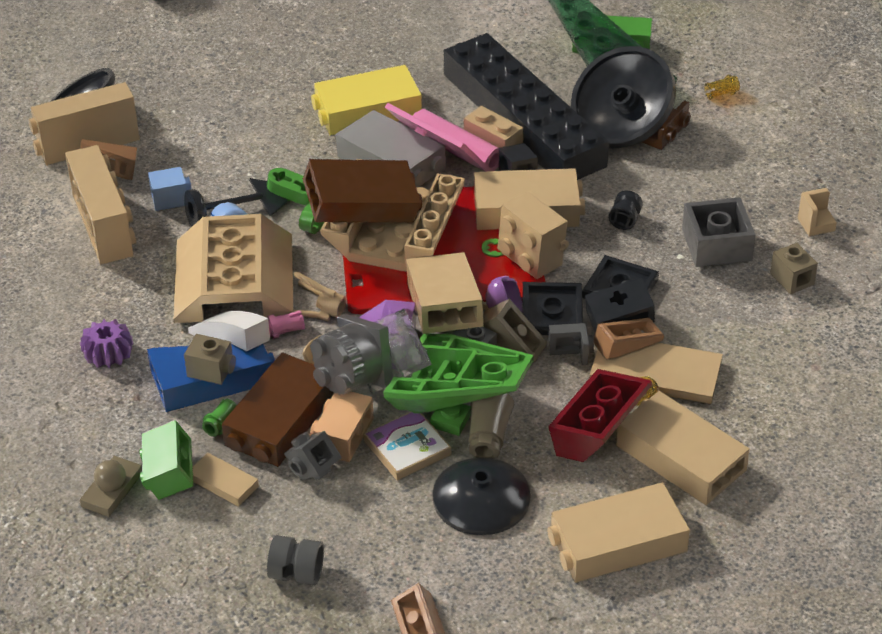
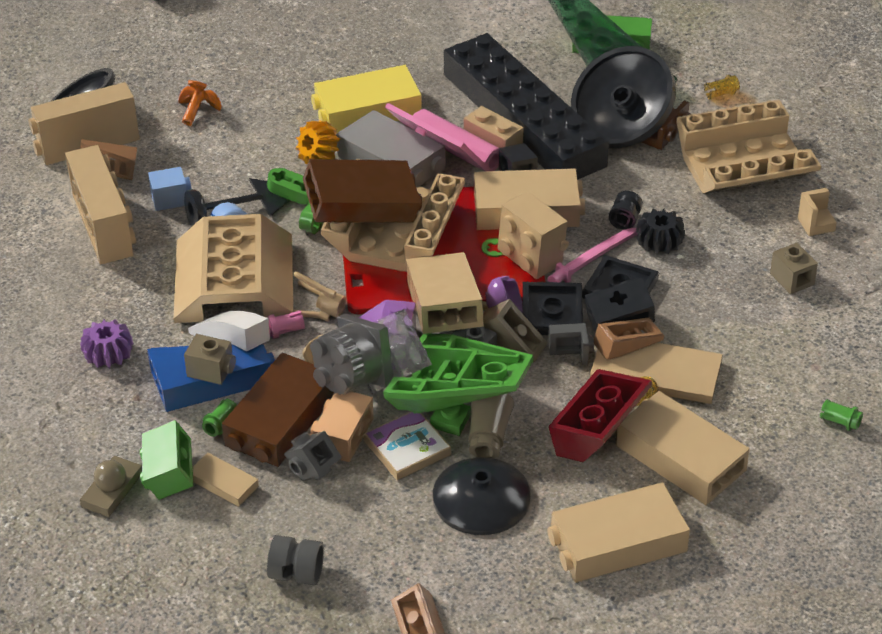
flat silver brick [682,197,756,267] -> none
none -> orange plant [178,80,222,126]
none -> light orange gear [295,120,340,164]
none -> bright pink sword [548,228,637,283]
none -> black gear [636,208,685,255]
none -> tan slope [676,100,821,193]
none -> bright green pin [820,399,863,431]

